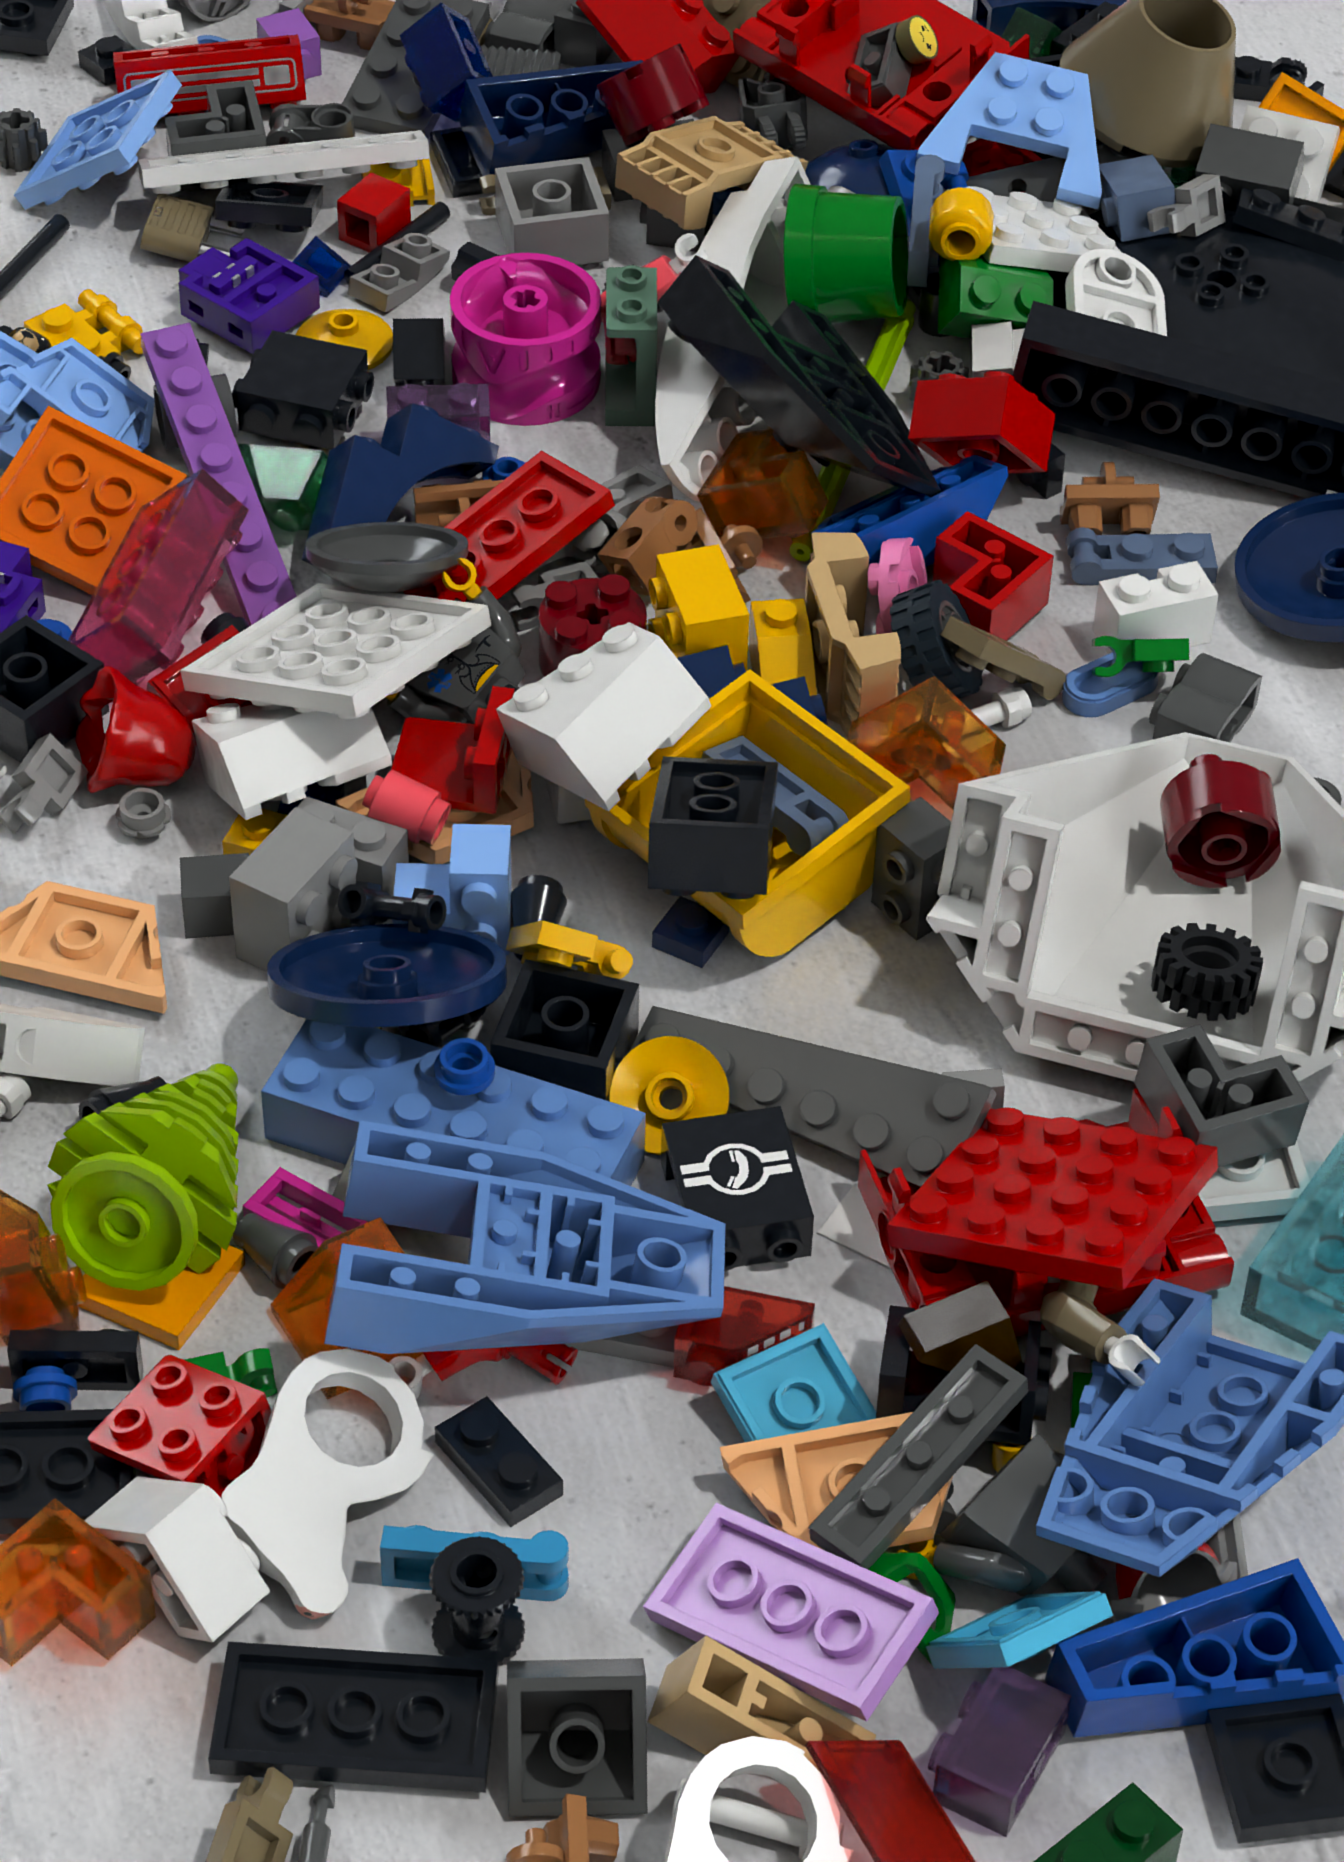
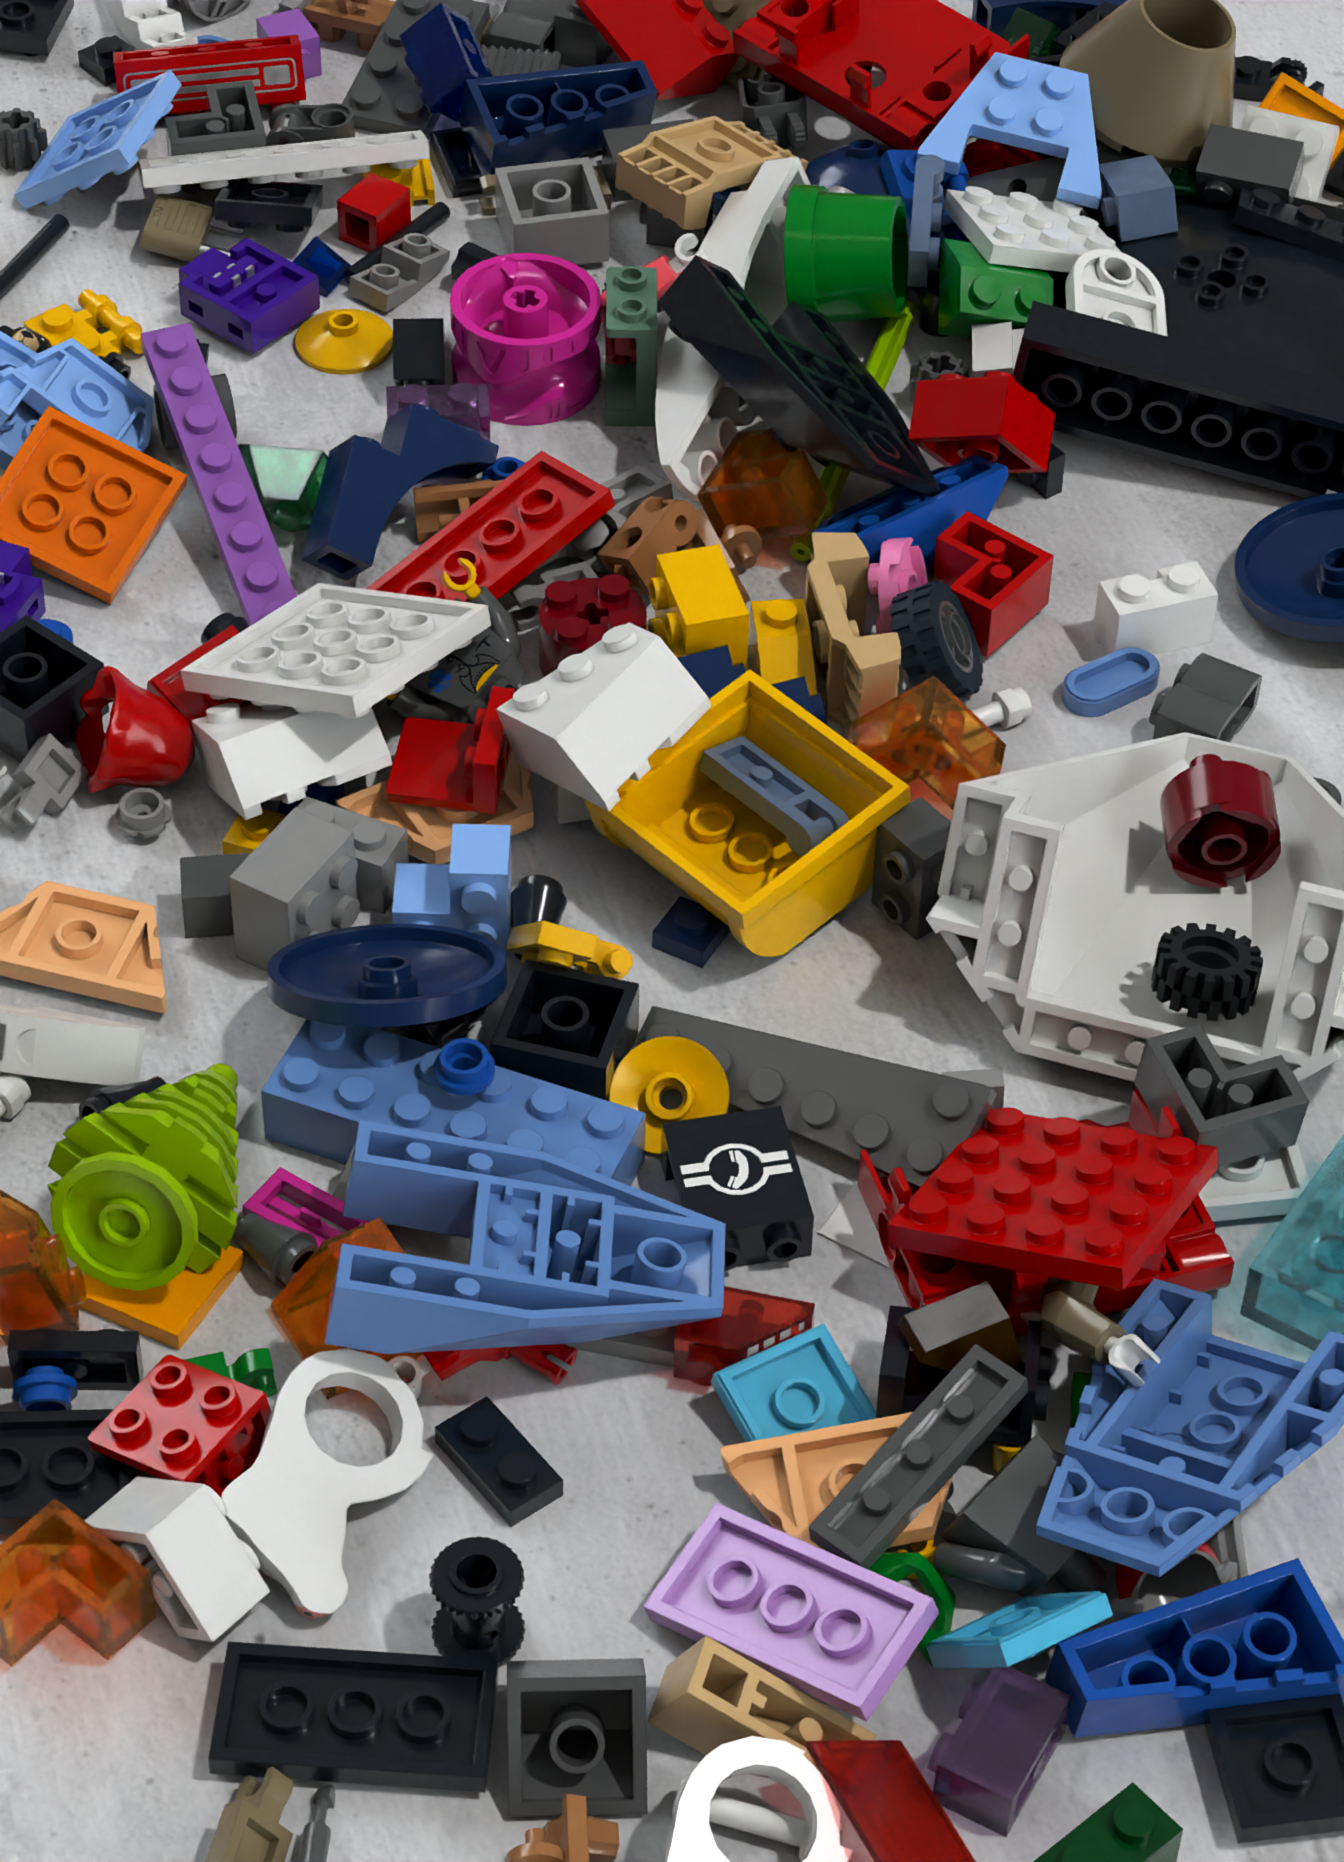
clear pink brick [68,469,249,686] -> none
black brick [232,330,374,450] -> none
dark grey dish [306,522,468,594] -> none
black bar [338,881,447,934] -> none
coral brick [362,769,452,845] -> none
dark azure plate [380,1525,569,1601] -> none
dark red brick [596,43,710,146] -> none
black slope [648,756,778,900] -> none
dark grey slope [847,21,913,107] -> none
tile [895,15,938,66] -> none
yellow head [929,187,994,261] -> none
dark tan plate [941,616,1066,700] -> none
medium nougat hips [1060,462,1160,535] -> none
sand blue plate [1066,527,1218,585] -> none
green plate [1092,636,1189,677] -> none
light grey plate [1147,174,1226,237] -> none

